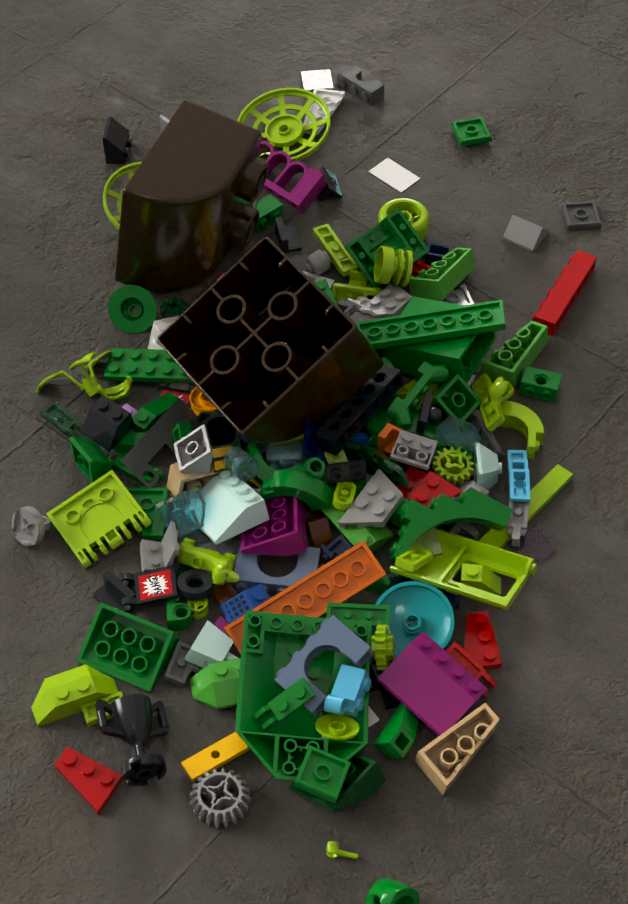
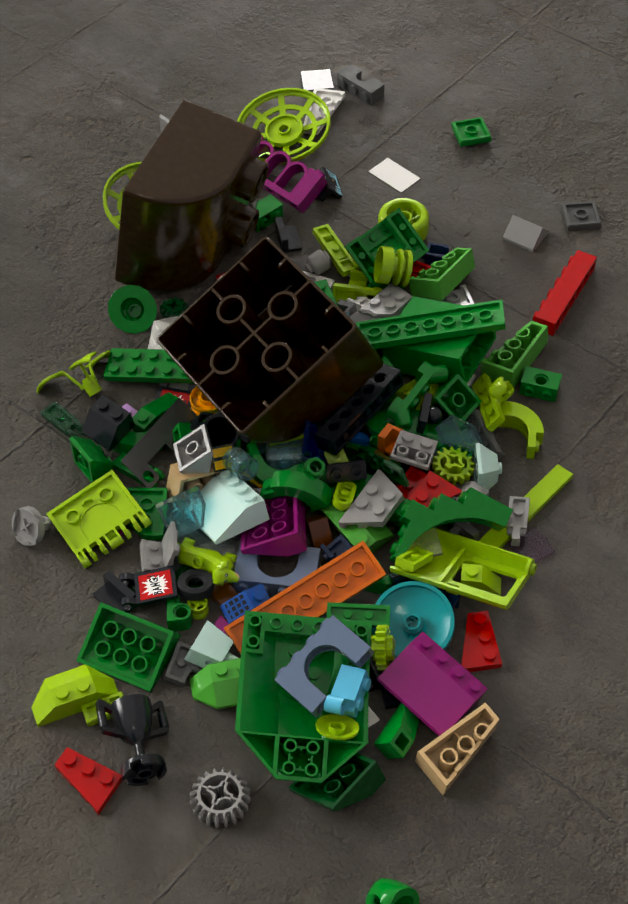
lime helmet [96,376,133,402] -> none
black slope [102,117,133,164] -> none
yellow tile [181,732,250,783] -> none
green hinge [255,677,316,731] -> none
green plate [293,745,351,803] -> none
lime hand [326,841,358,860] -> none
red hinge [446,642,497,698] -> none
medium azure slope [507,450,530,502] -> none

